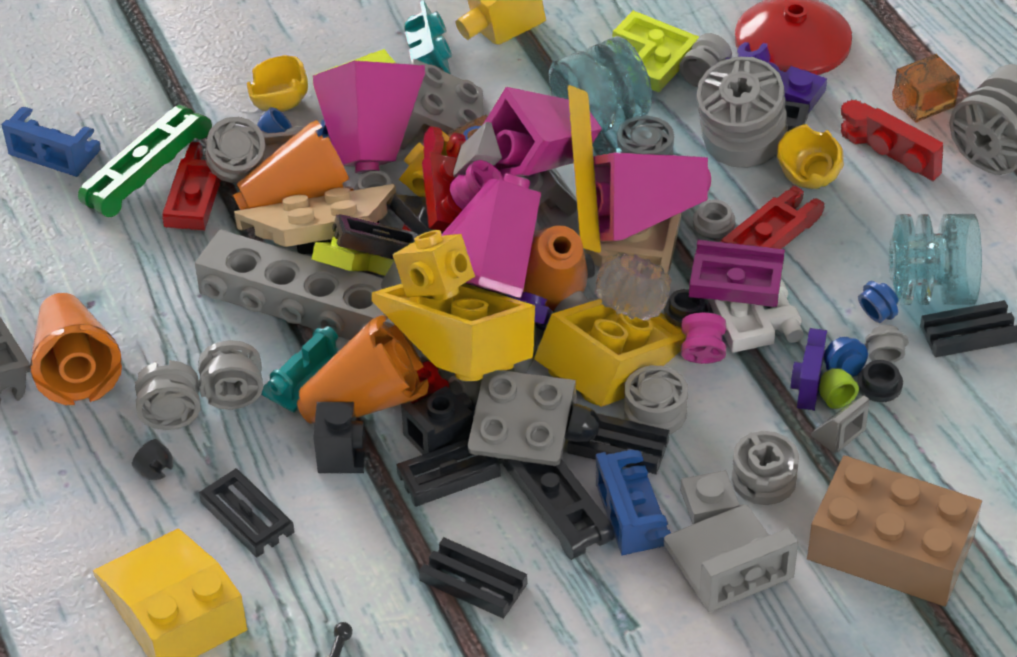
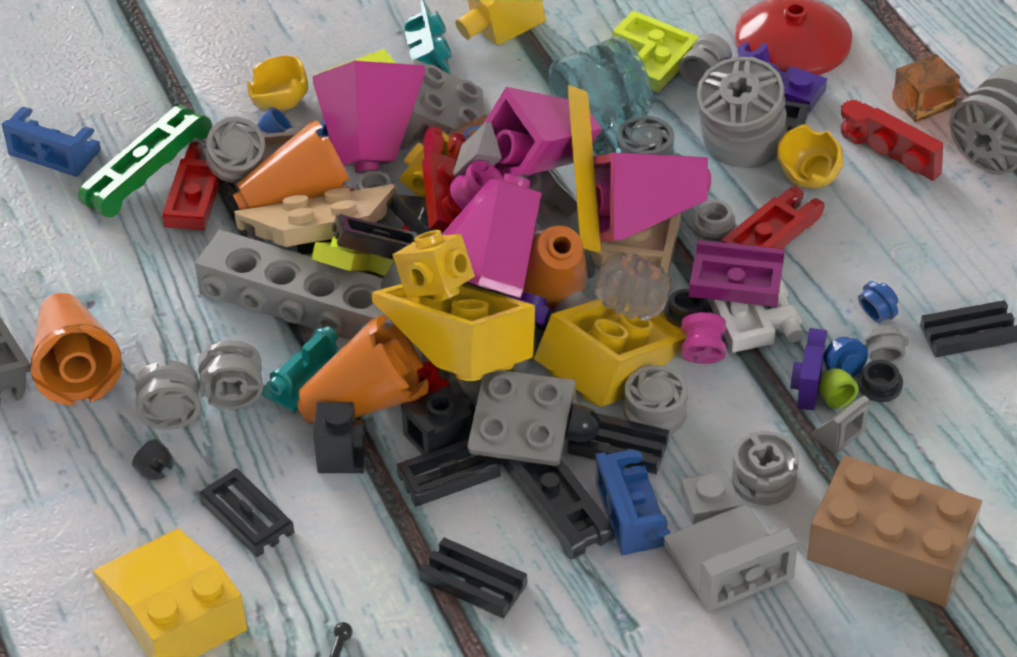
clear light blue wheel [889,214,982,305] -> none

